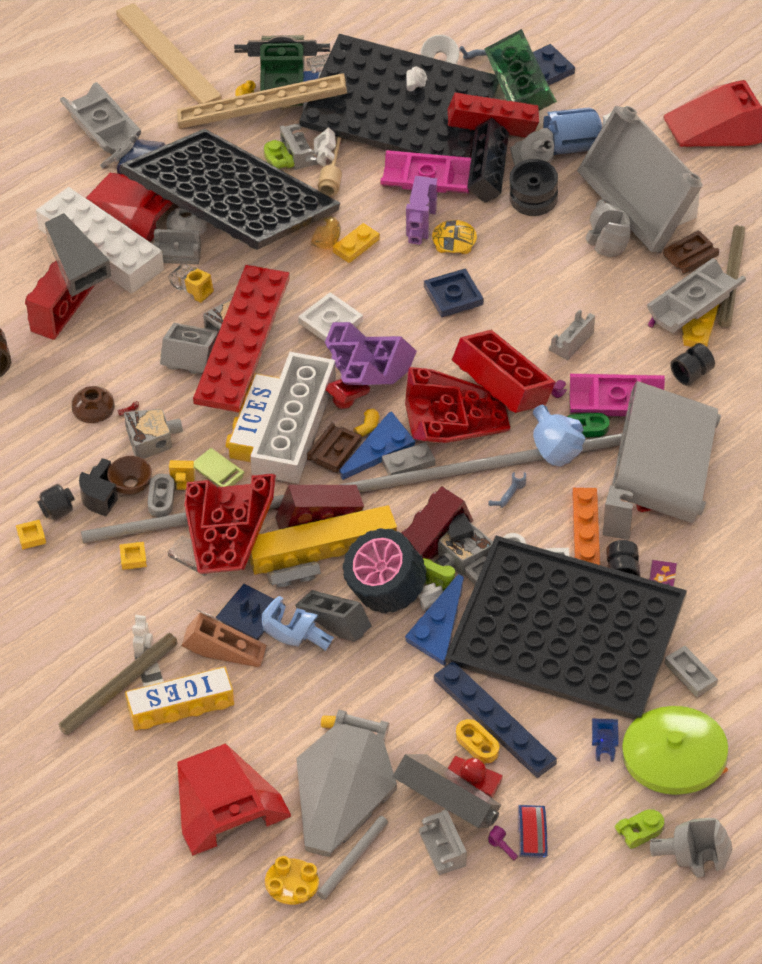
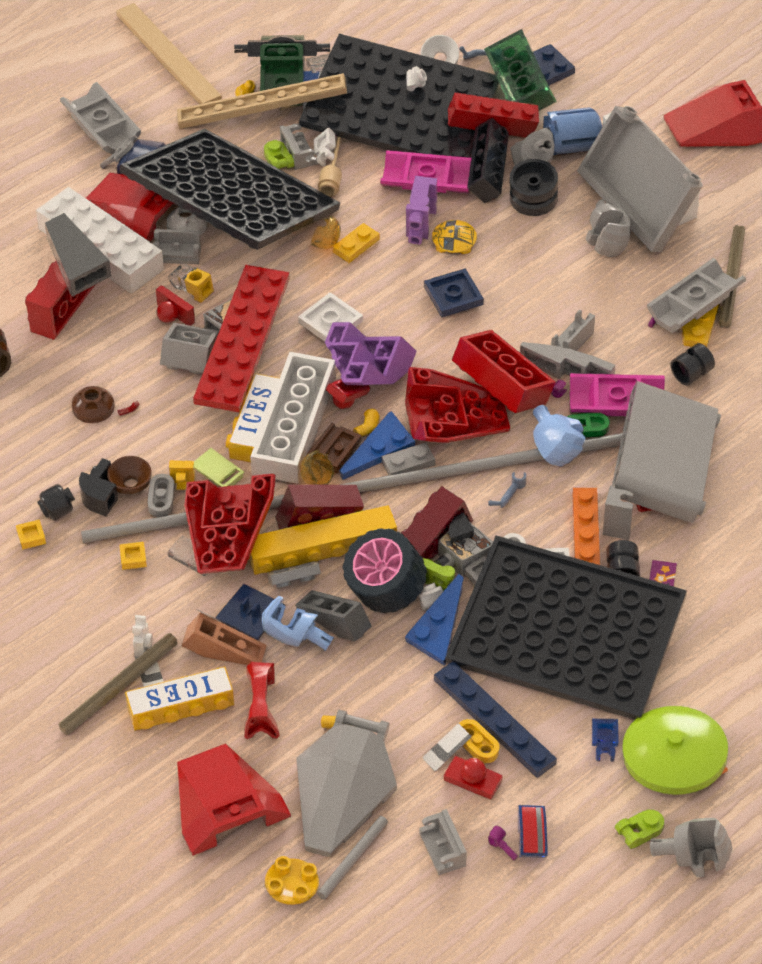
light grey torso [124,409,183,459] -> none
dark grey slope [392,754,501,828] -> none
reddish brown plate [663,230,719,275] -> none
light grey plate [665,646,718,697] -> none
none -> red tile [155,285,195,326]
none -> red animal [244,662,280,739]
none -> clear yellow hair [300,450,334,485]
none -> clear sticker [423,724,471,771]
none -> light grey slope [520,342,615,379]

